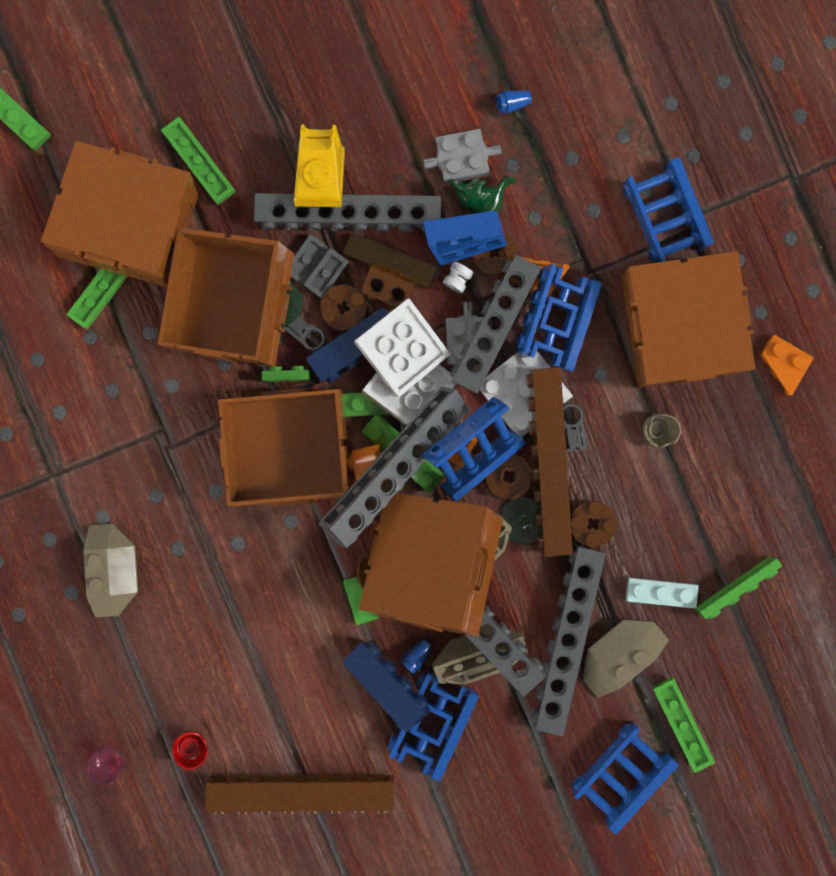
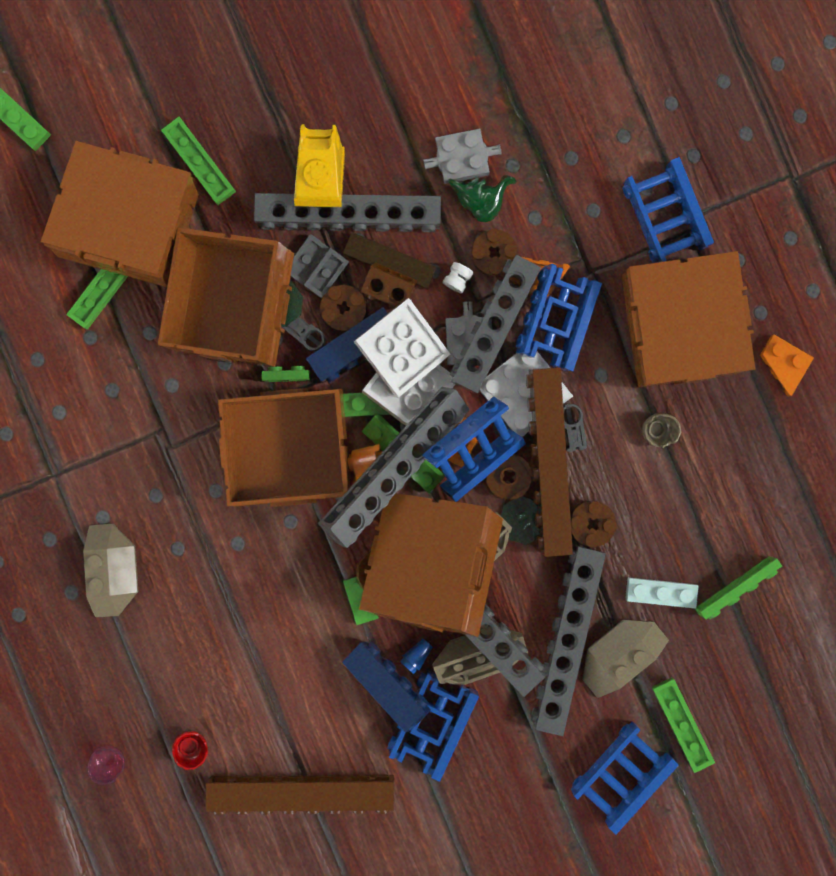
blue wedge [423,211,507,266] -> none
blue cone [496,90,532,114] -> none

